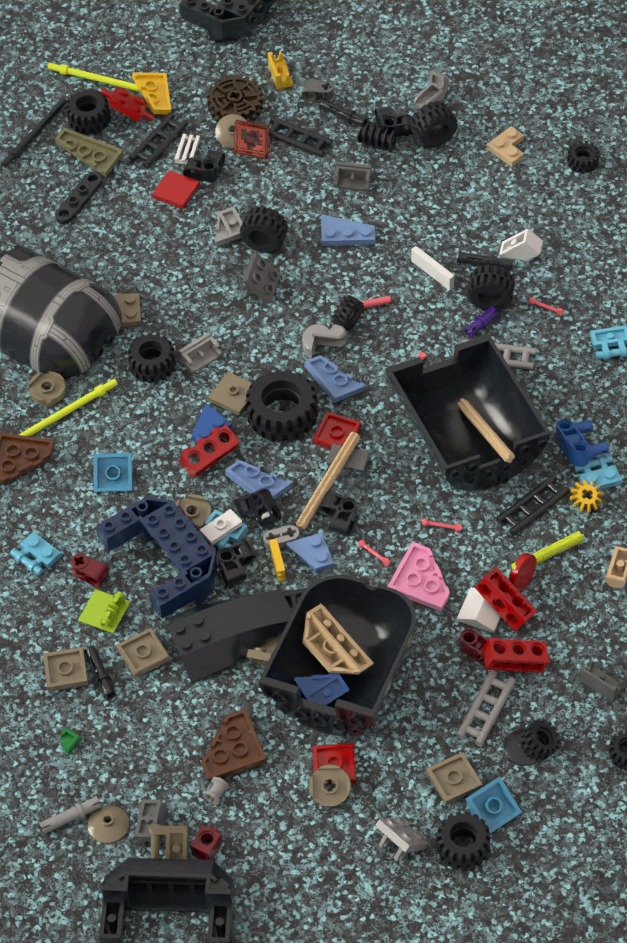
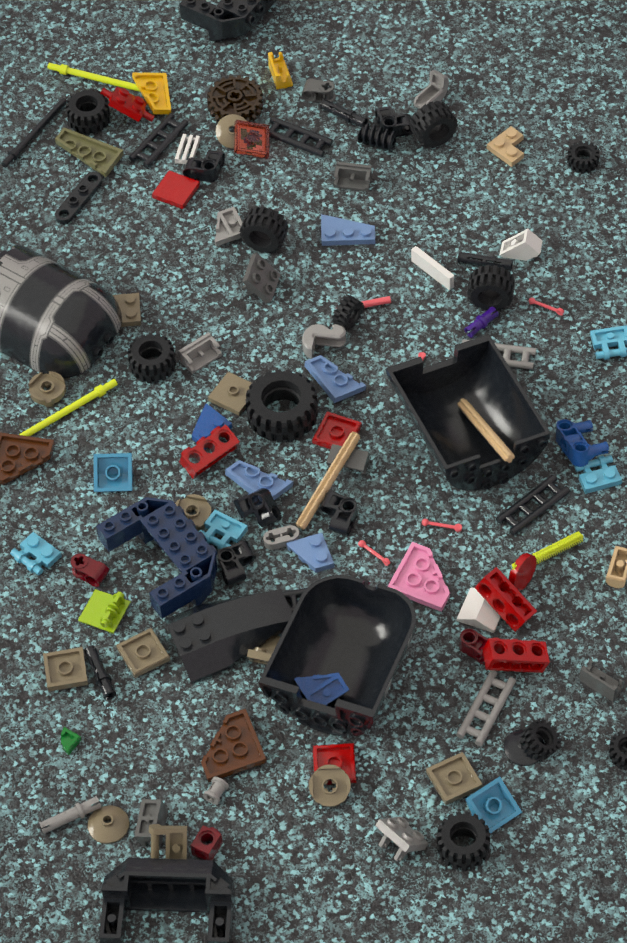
white plate [200,509,243,545] -> none
yellow tile [269,538,286,583] -> none
tan wedge [303,604,374,674] -> none
yellow gear [570,480,603,513] -> none

